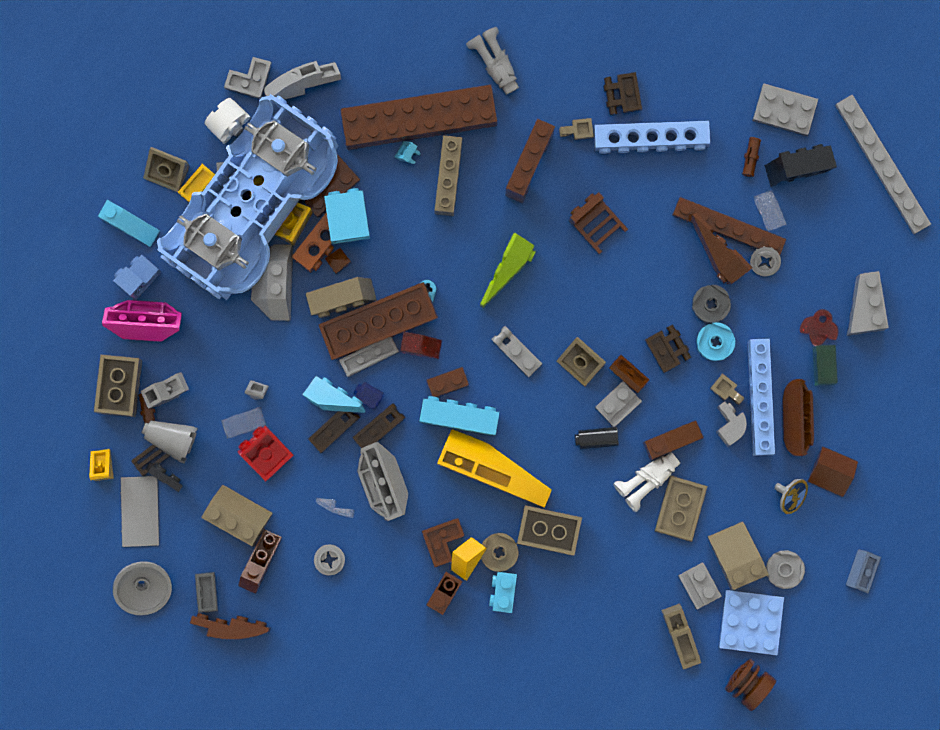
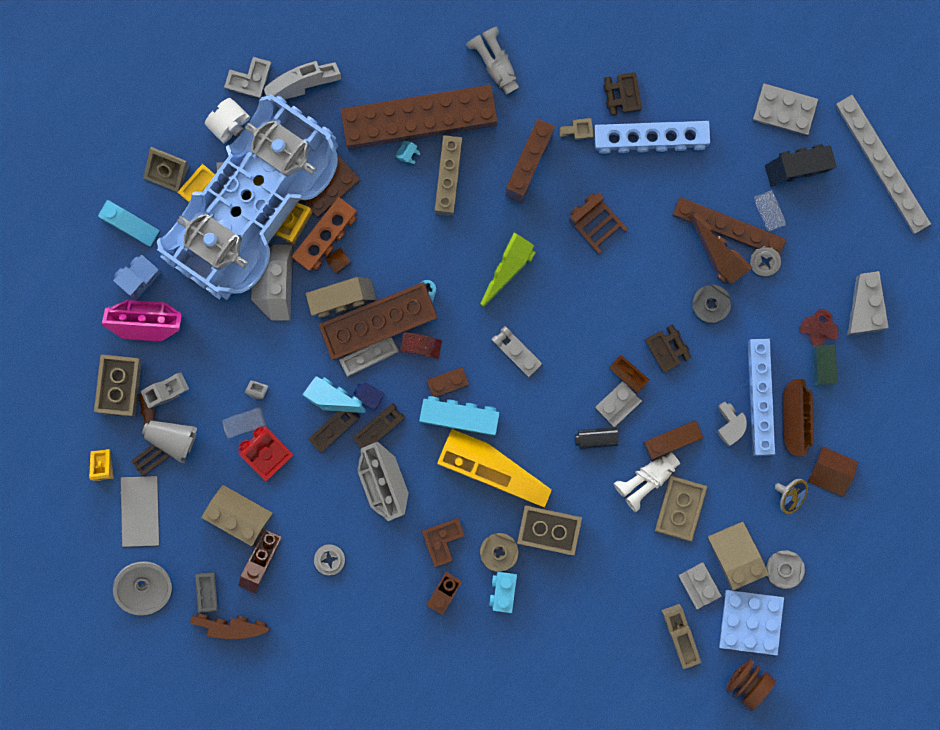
black plate [146,462,183,492] -> none
clear slope [316,498,355,518] -> none
medium azure brick [324,188,370,244] -> none
yellow slope [451,537,487,581] -> none
dark tan slope [557,337,606,386] -> none
medium azure plate [696,322,735,361] -> none
dark tan plate [710,373,744,405] -> none
reddish brown pin [742,137,761,177] -> none
sand blue slope [846,549,881,593] -> none

